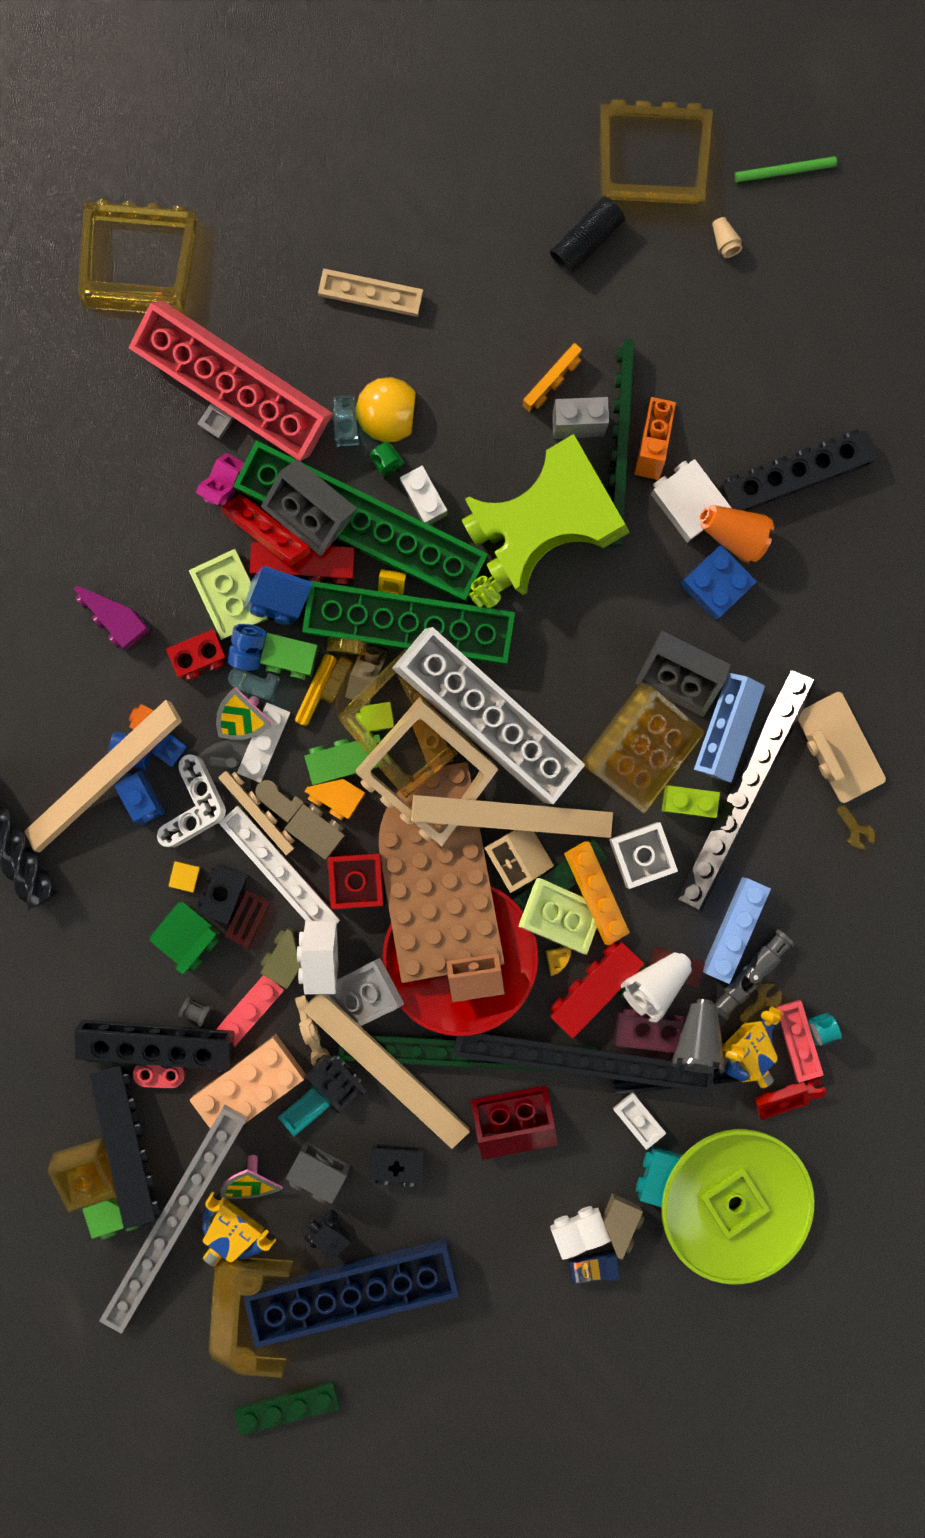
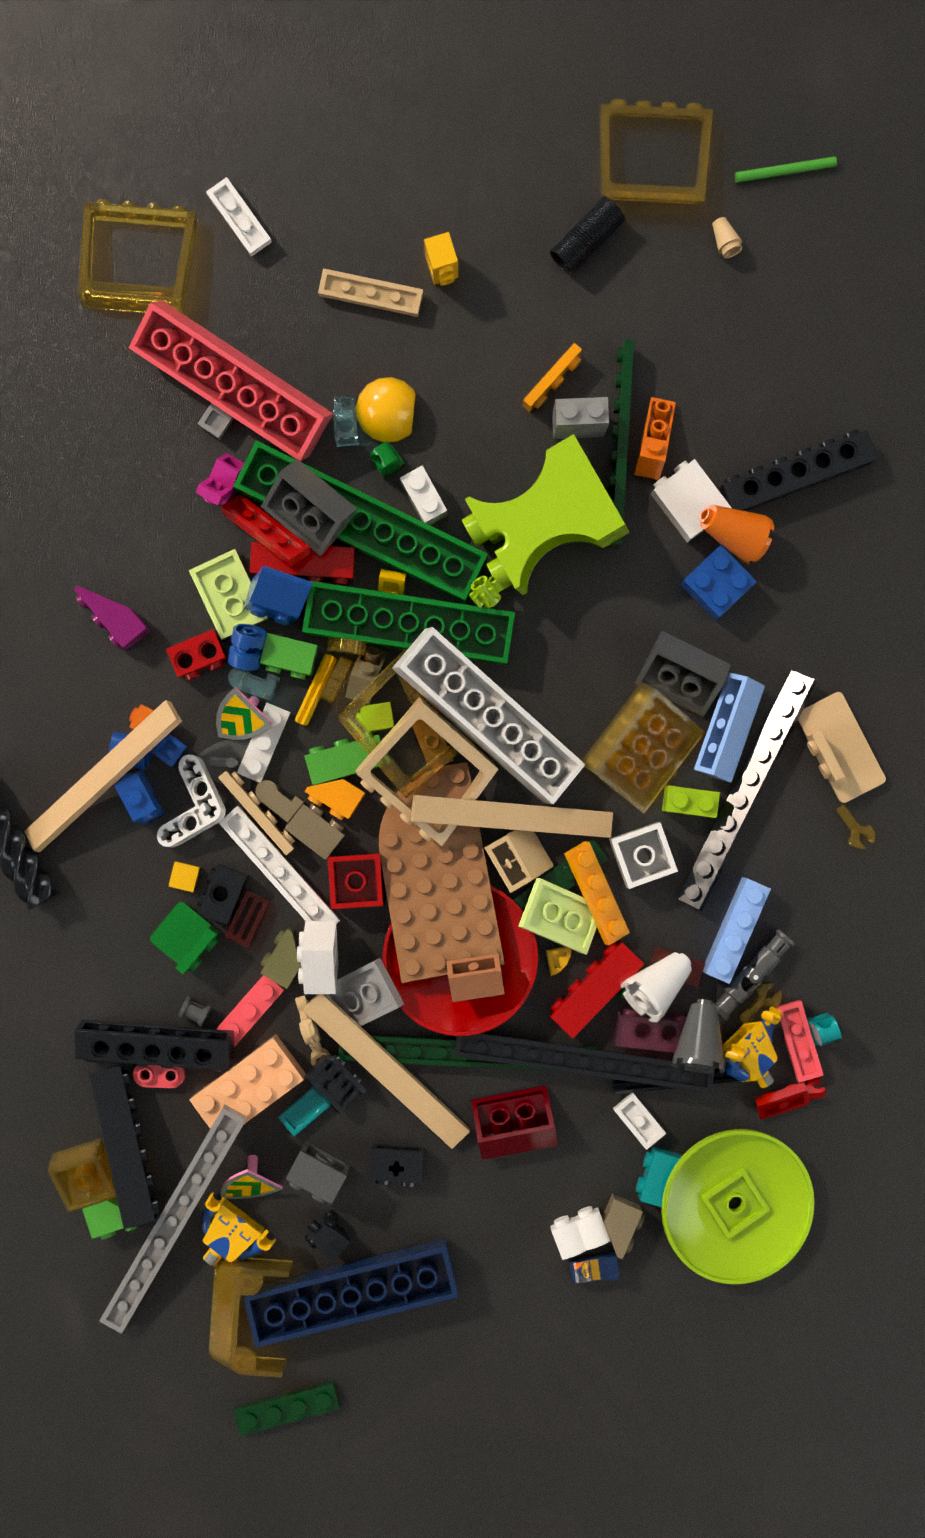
none -> white plate [206,177,272,257]
none -> yellow brick [424,232,458,286]

